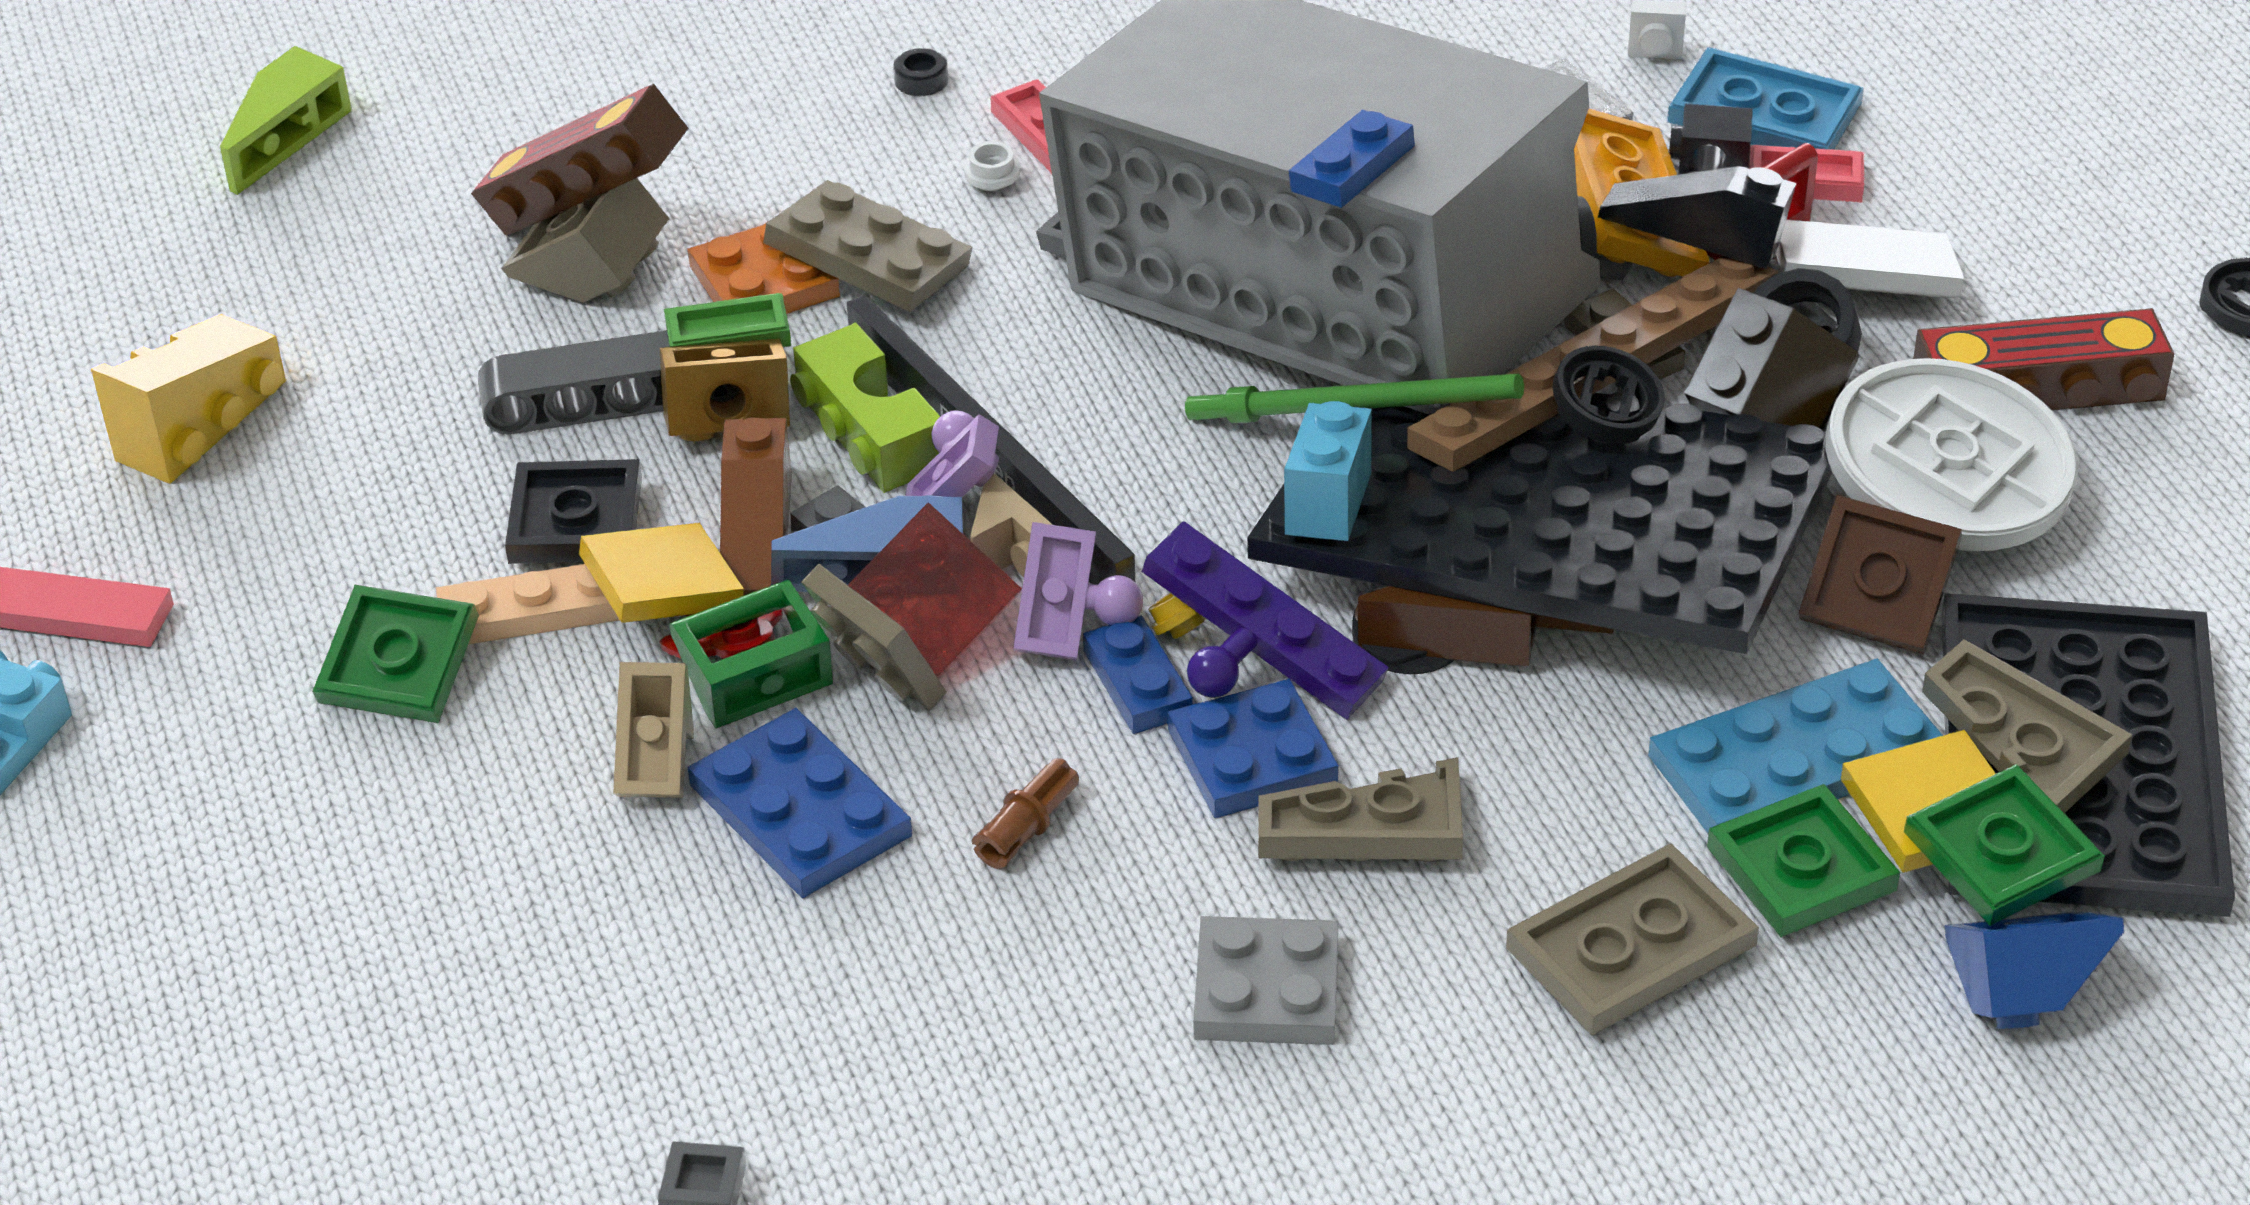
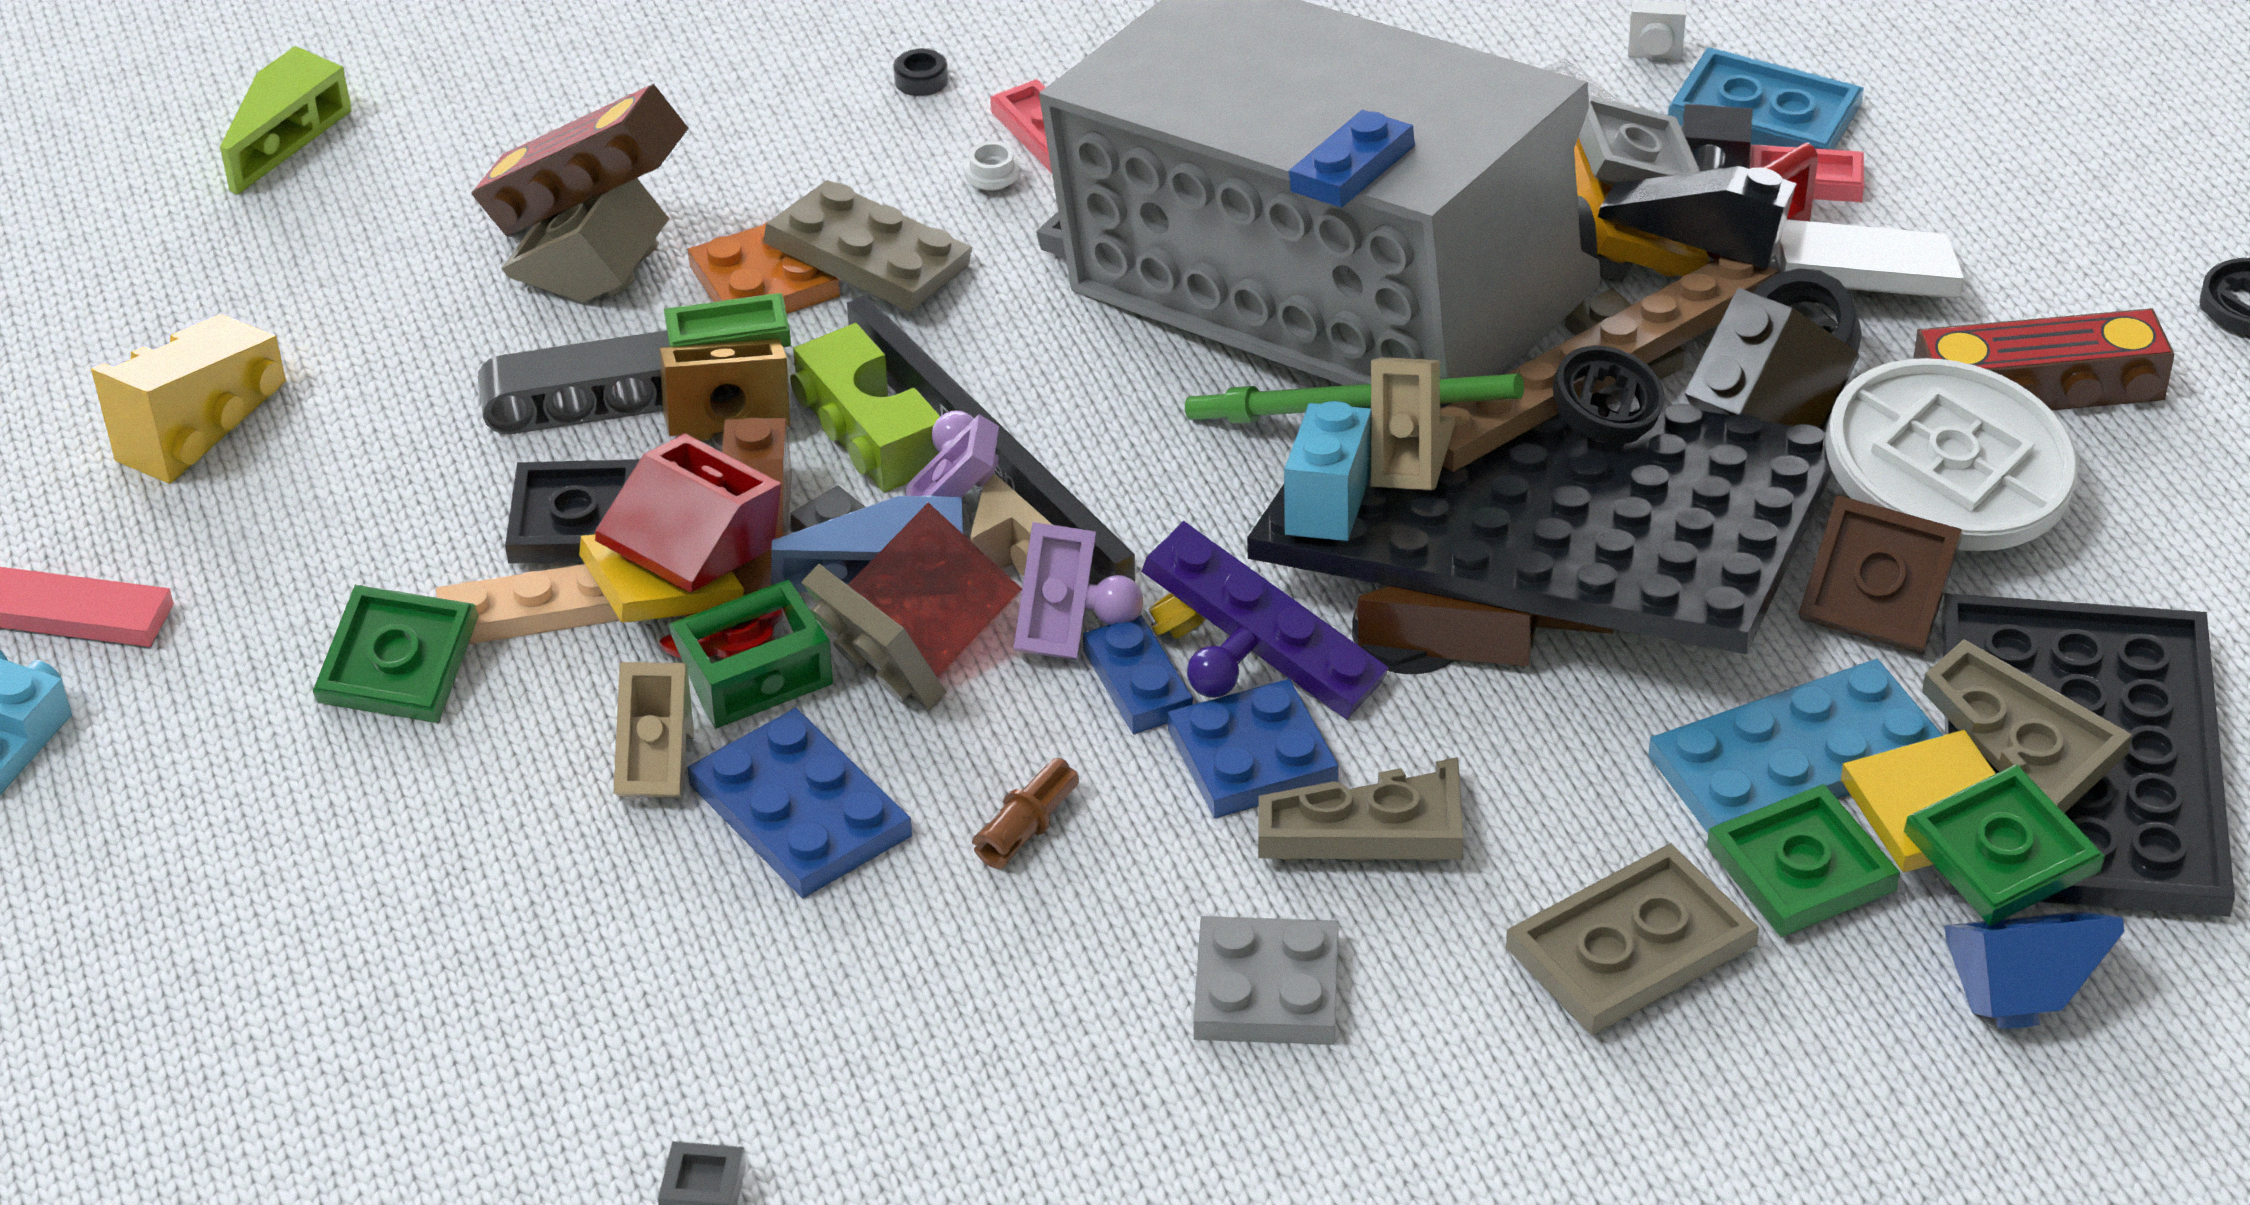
none -> slope [595,433,782,593]
none -> tan slope [1371,357,1455,490]
none -> light grey plate [1579,95,1700,186]

